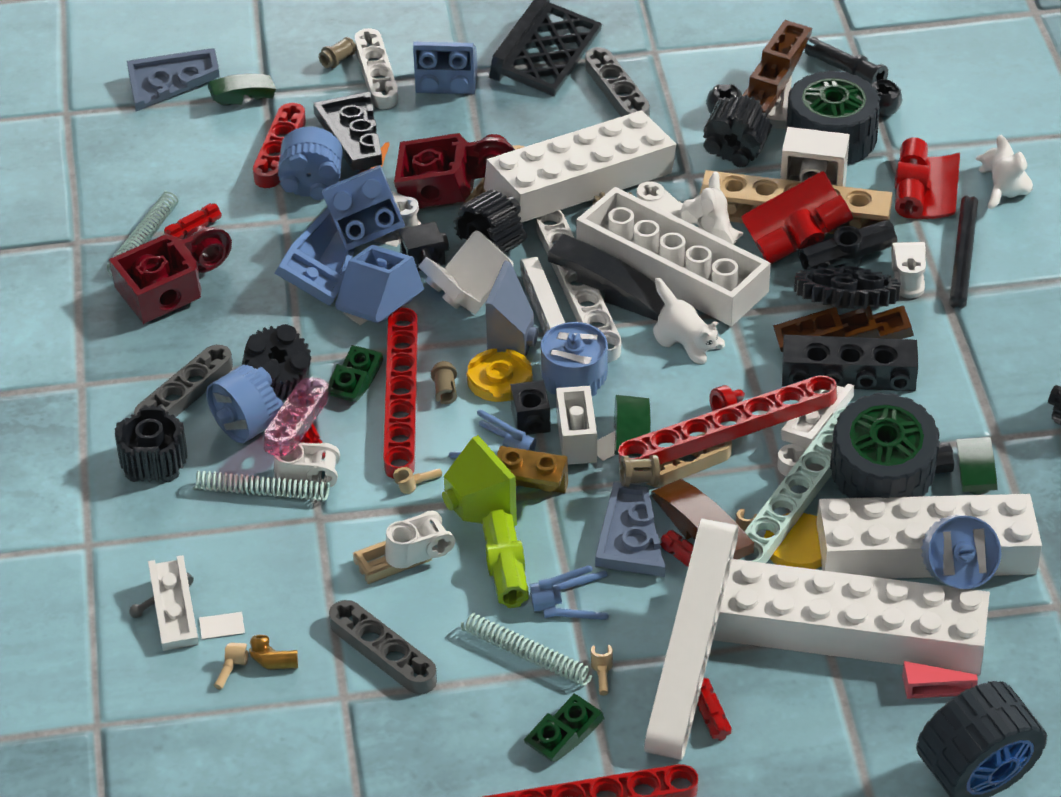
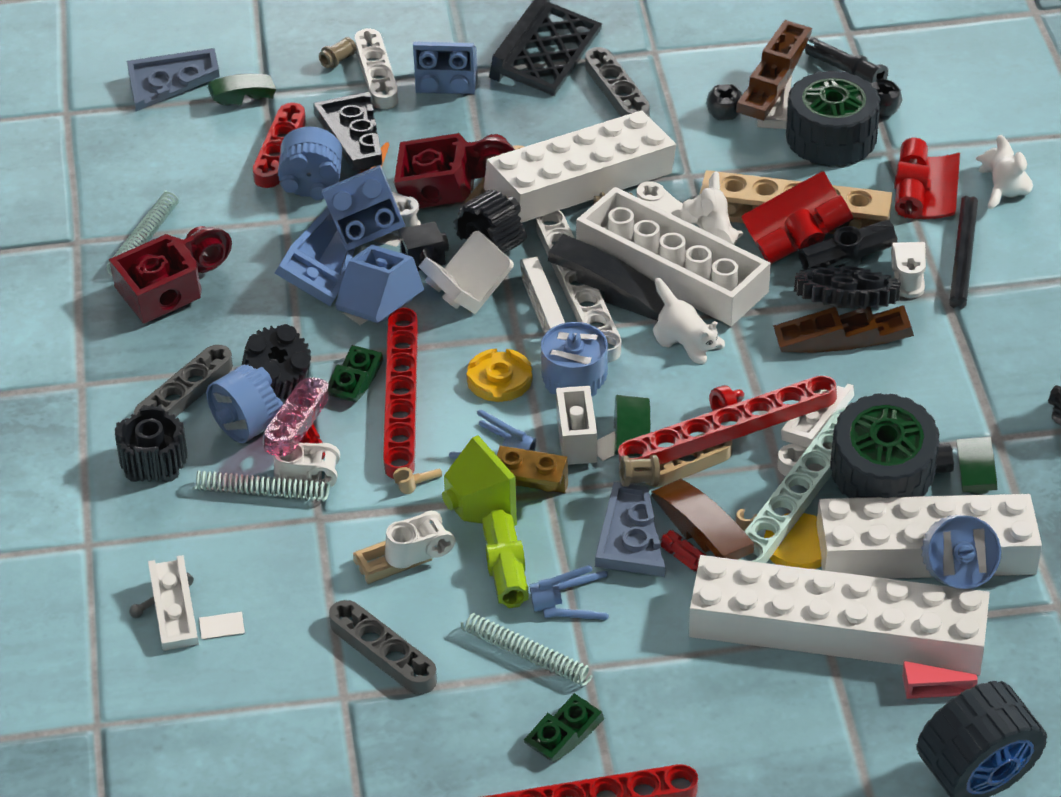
red axle [164,203,222,239] -> none
tan hand [214,643,249,690] -> none
pearl gold arm [249,635,298,670] -> none
dark tan pin [430,361,457,404] -> none
sand blue slope [485,261,538,357] -> none
black brick [510,380,551,435] -> none
tan hand [591,645,613,696] -> none
white beam [644,519,738,760] -> none
red axle [697,678,732,741] -> none
black brick [703,94,773,167] -> none
white brick [780,127,850,187] -> none
black brick [782,335,918,391] -> none

